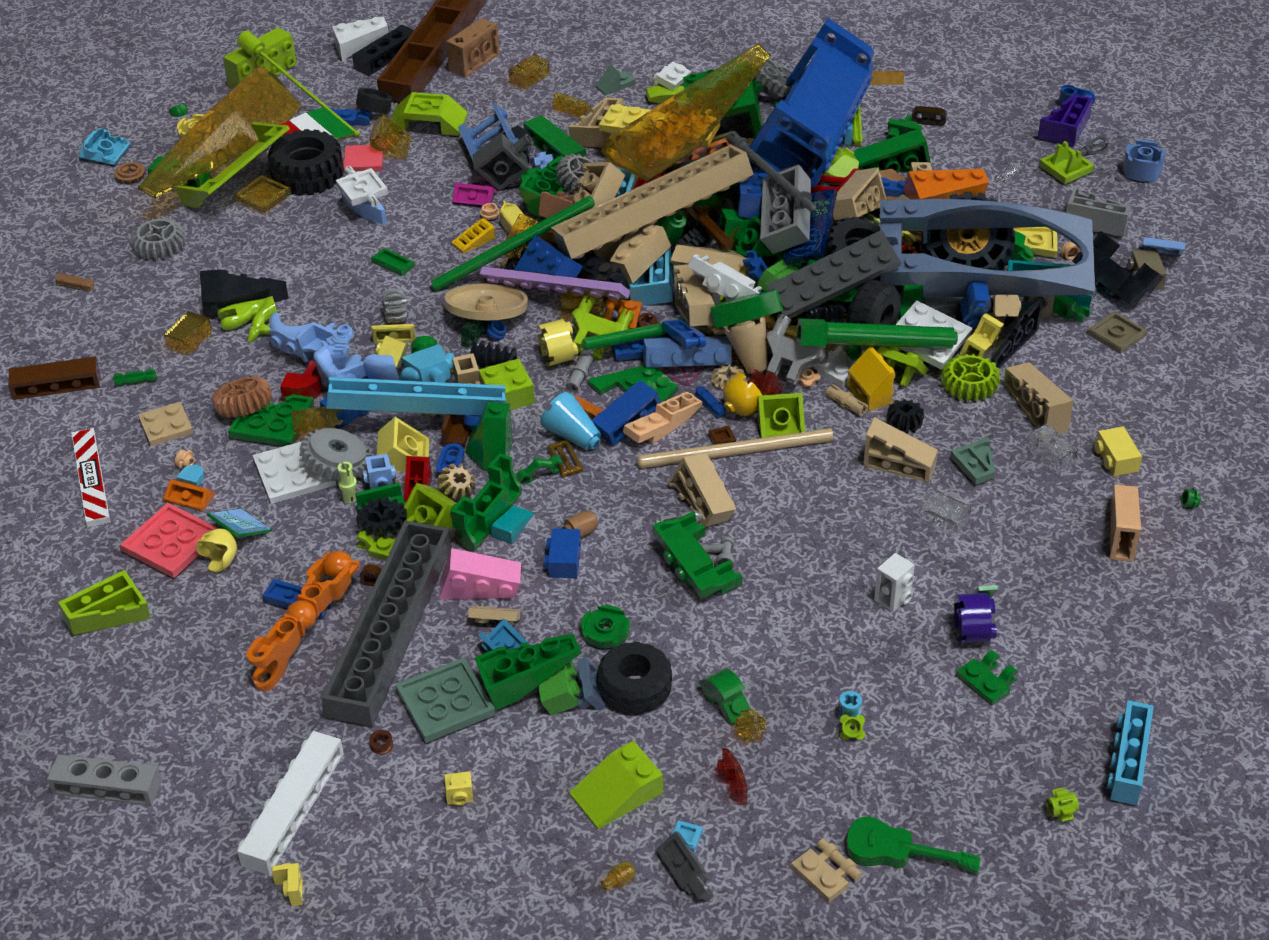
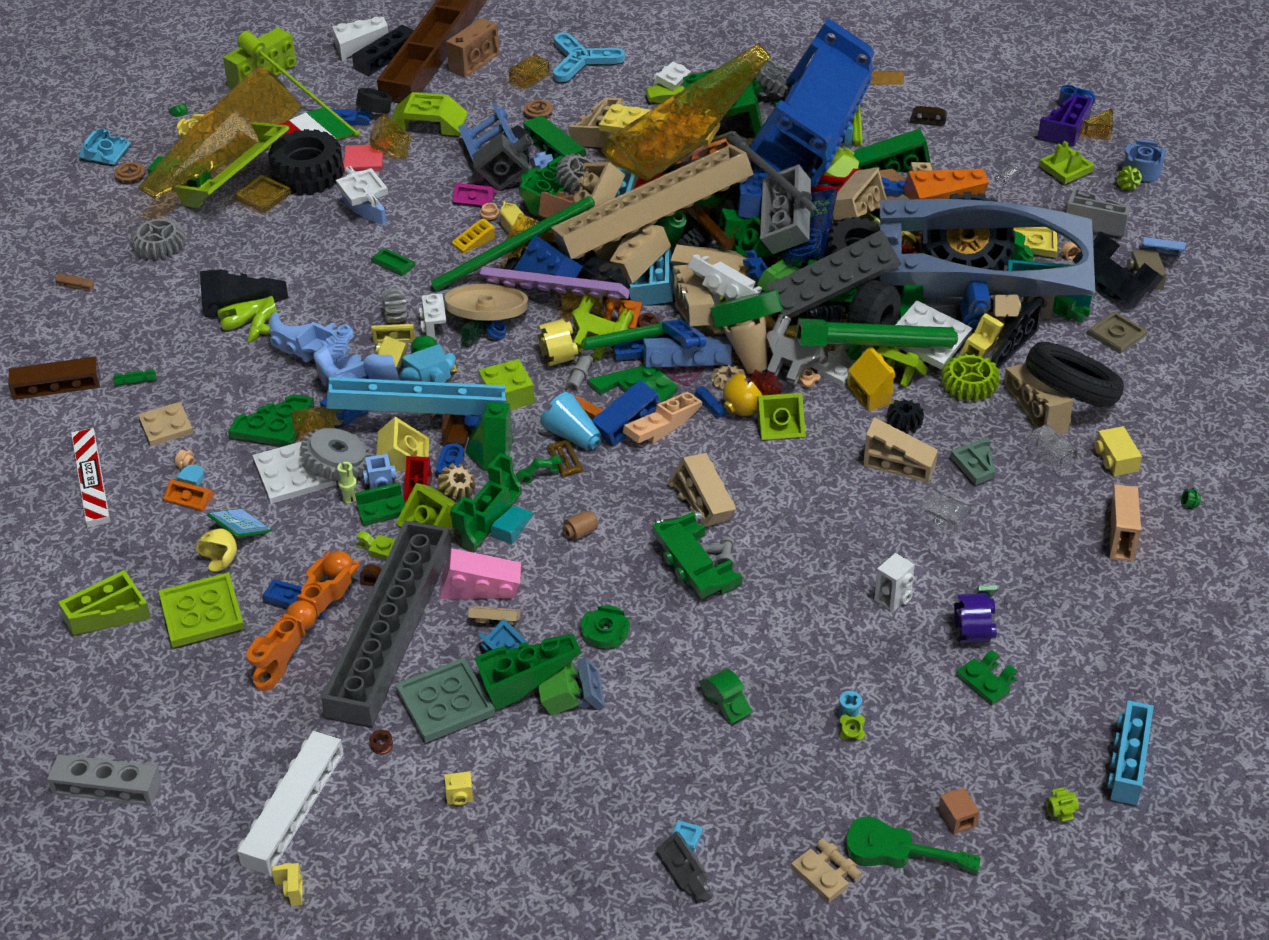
coral plate [120,502,220,578] -> none
clear yellow brick [164,311,212,356] -> none
nougat gear [212,376,272,418] -> none
red brick [280,361,322,402] -> none
black gear [356,497,407,538] -> none
tan brick [452,353,480,384] -> none
black piece [470,340,517,368] -> none
blue brick [544,528,581,579] -> none
clear yellow hinge [552,92,591,118] -> none
lime slope [569,740,663,829] -> none
sand green slope [596,65,636,96] -> none
black tyre [597,642,672,714] -> none
clear yellow cylinder [601,861,636,890] -> none
tan piece [637,428,834,469] -> none
reddish brown tile [708,426,737,445] -> none
clear red slope [717,748,748,805] -> none
clear yellow gear [735,709,767,741] -> none
tan pin [826,384,868,417] -> none
green hips [888,115,922,139] -> none
dark grey piece [1075,136,1109,156] -> none
none -> lime plate [158,572,245,648]
none -> white bracket [419,294,446,339]
none -> medium nougat gear [524,100,553,118]
none -> medium azure piece [553,33,625,82]
none -> nougat brick [938,788,980,835]
none -> black tyre [1026,342,1124,407]
none -> clear yellow slope [1081,109,1113,140]
none -> lime gear [1117,166,1142,191]

